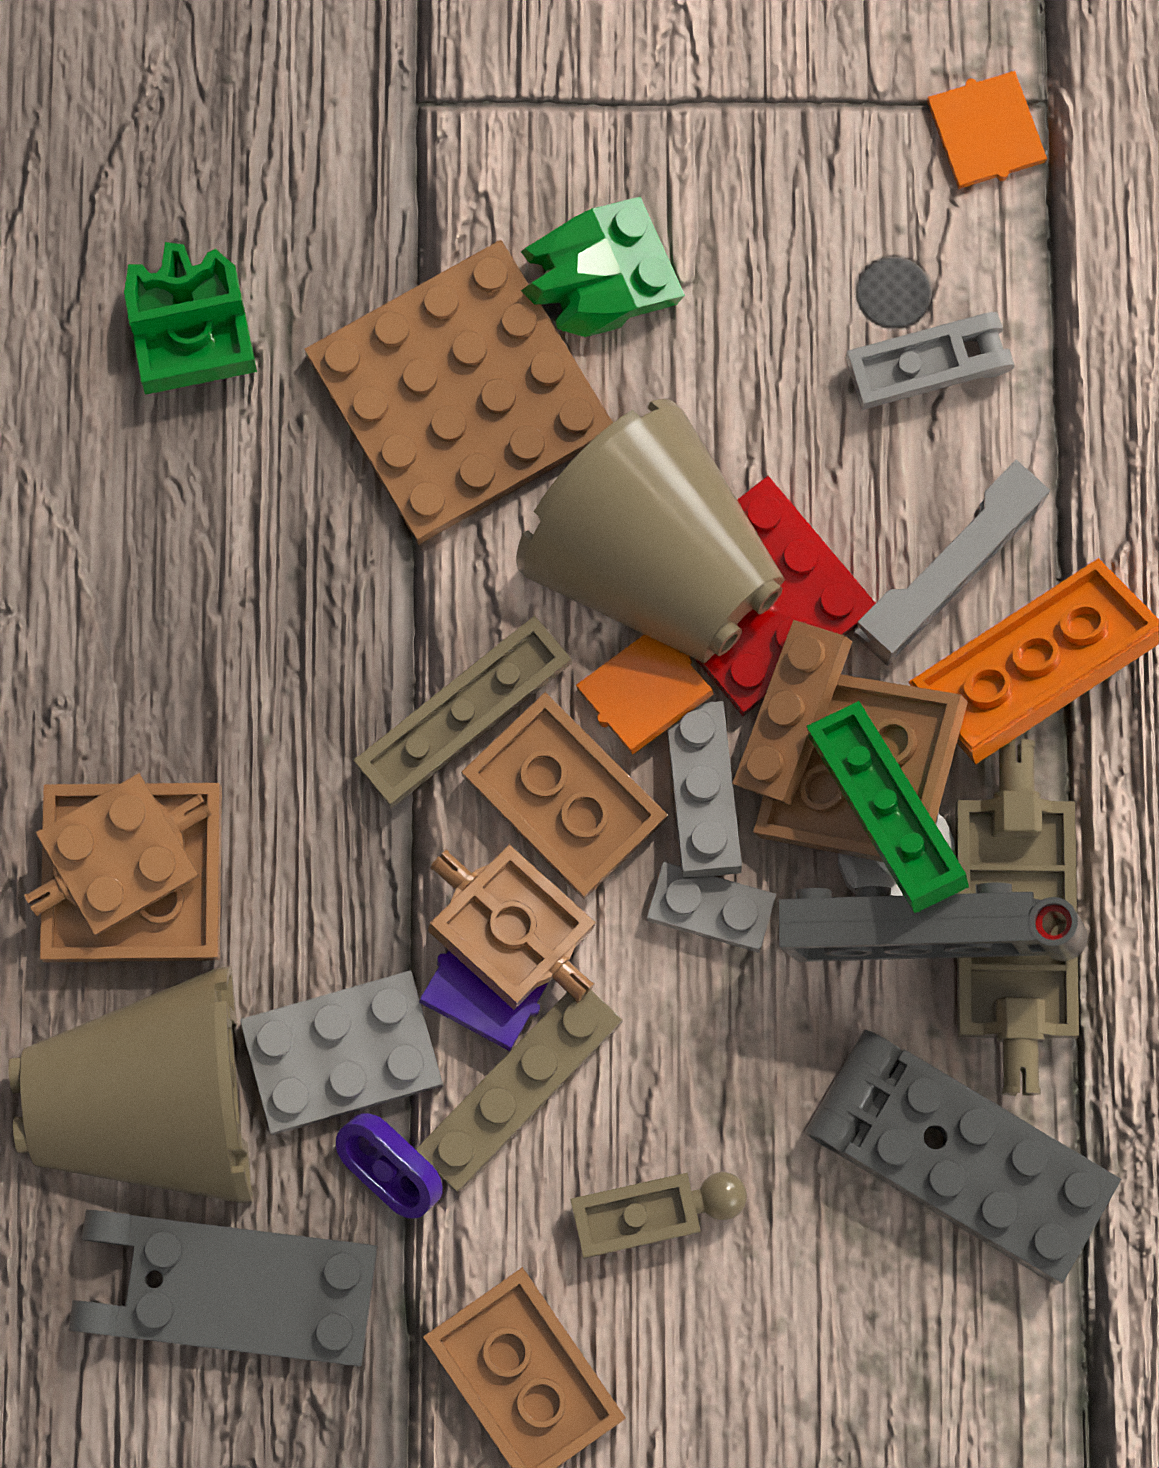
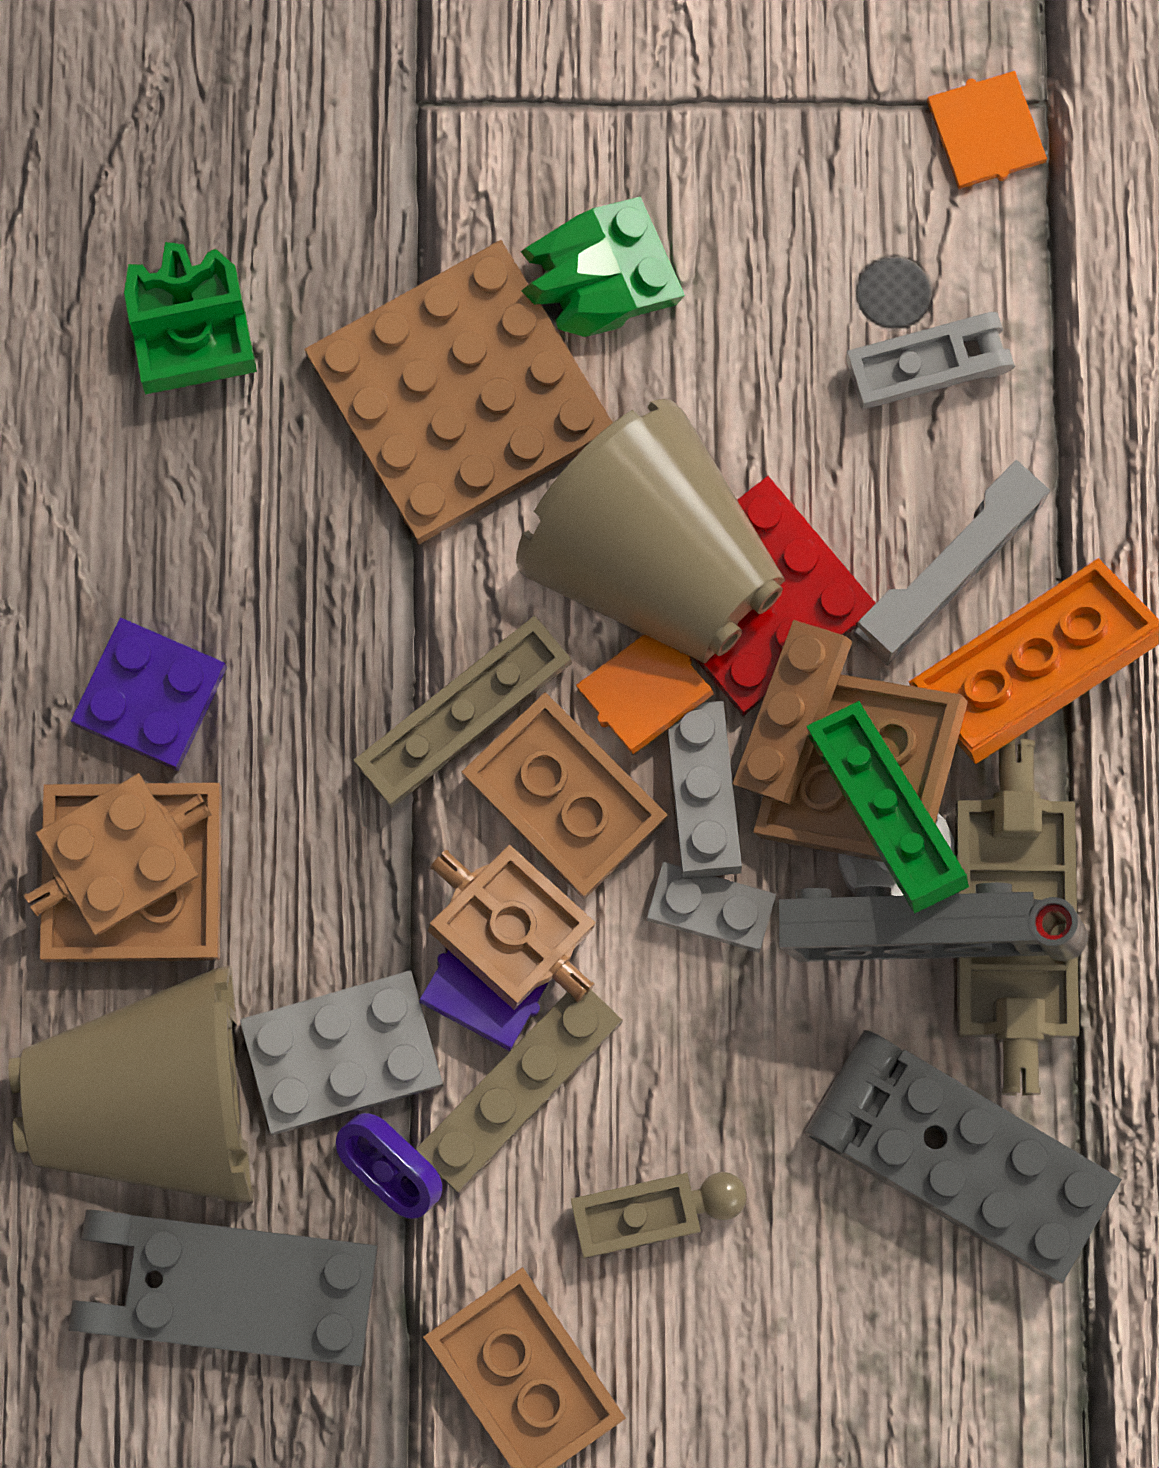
none -> dark purple plate [71,617,227,771]

